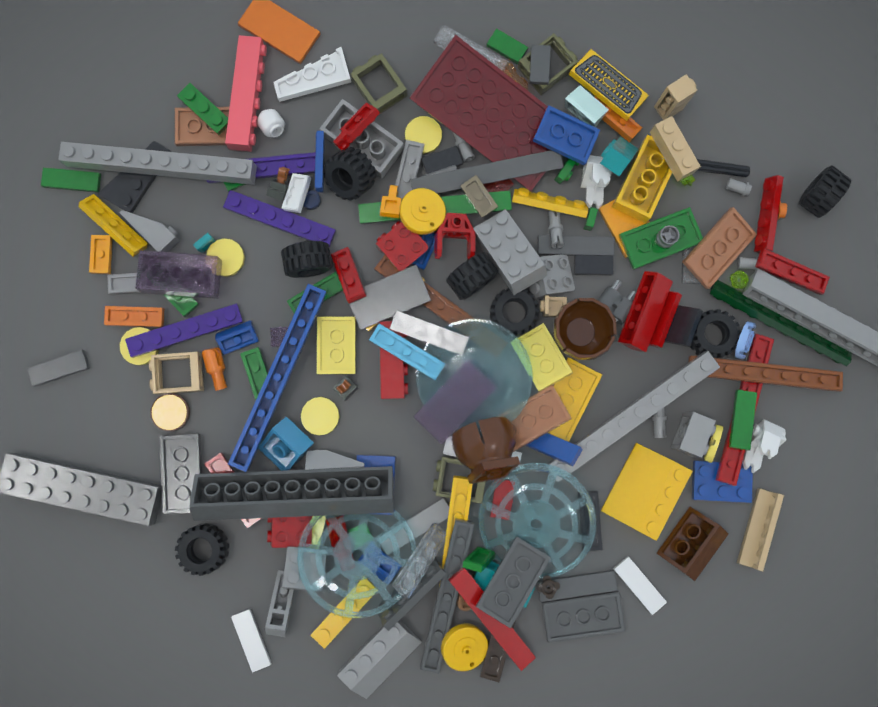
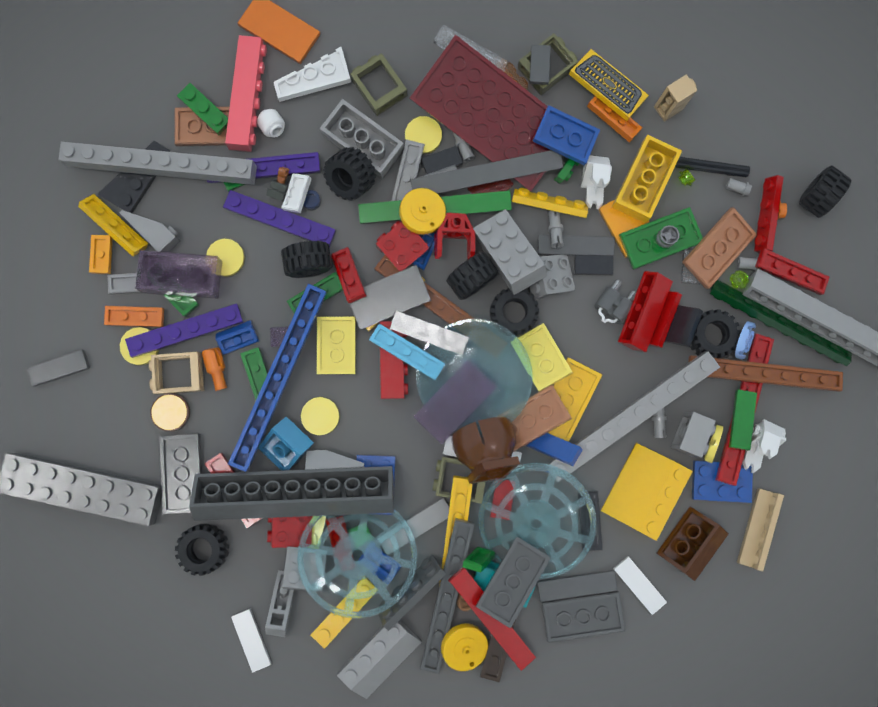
green tile [41,167,101,193] -> none
teal tile [193,233,216,253] -> none
blue tile [315,131,325,192] -> none
red hinge [333,103,380,151] -> none
pearl dark grey piece [333,375,359,401] -> none
light orange plate [380,185,402,218] -> none
clear plate [392,523,446,599] -> none
dark tan plate [460,175,498,218] -> none
green tile [487,28,528,65] -> none
dark brown plate [537,575,560,599] -> none
tan bracket [540,295,567,317] -> none
reddish brown plate [553,298,617,360] -> none
light aqua slope [565,85,609,127] -> none
green tile [583,207,598,231] -> none
teal brick [600,136,639,176] -> none
tan brick [650,116,701,182] -> none

